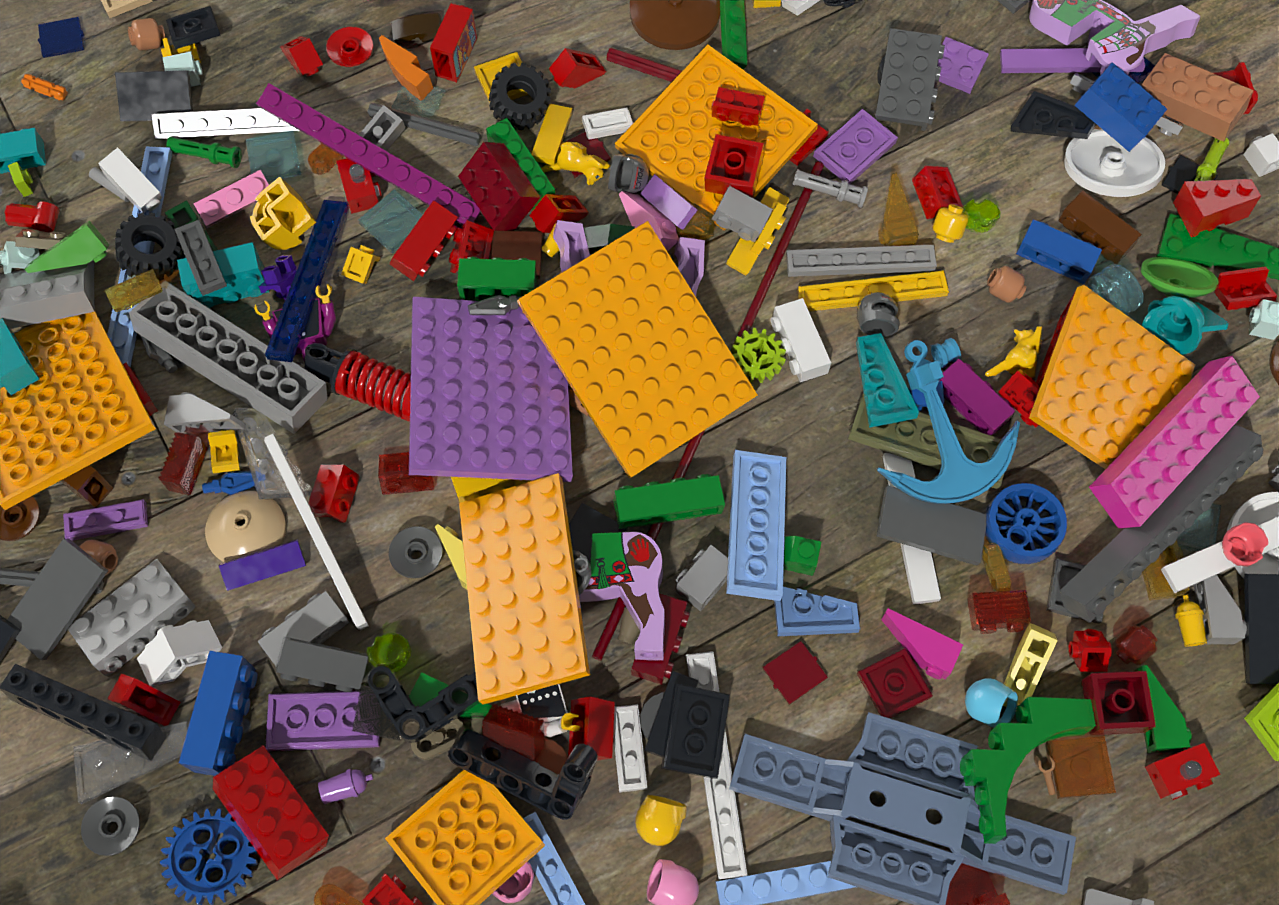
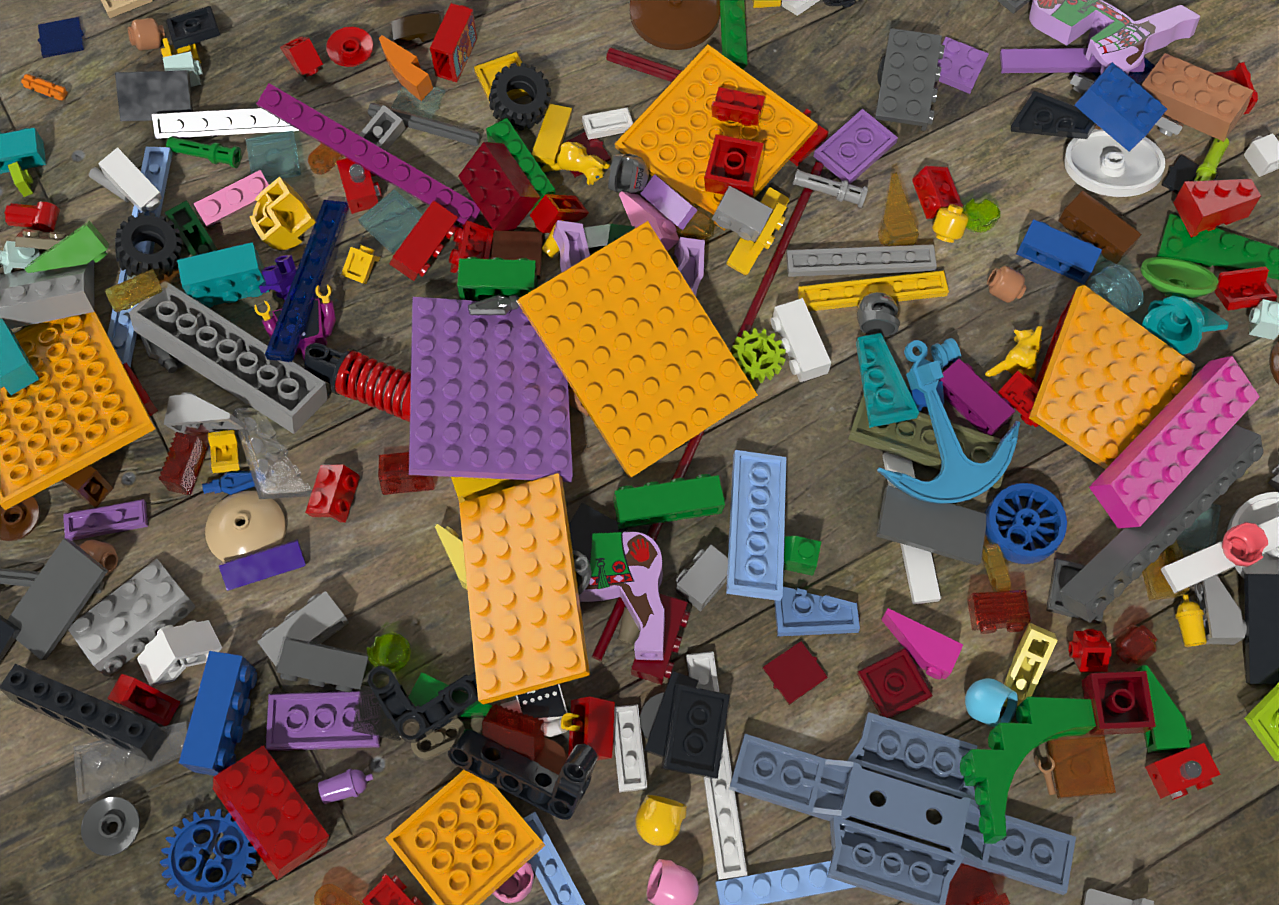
dark grey plate [175,220,227,296] -> none
white tile [264,434,369,630] -> none
dark grey dish [389,526,443,578] -> none
red slope [549,48,606,89] -> none

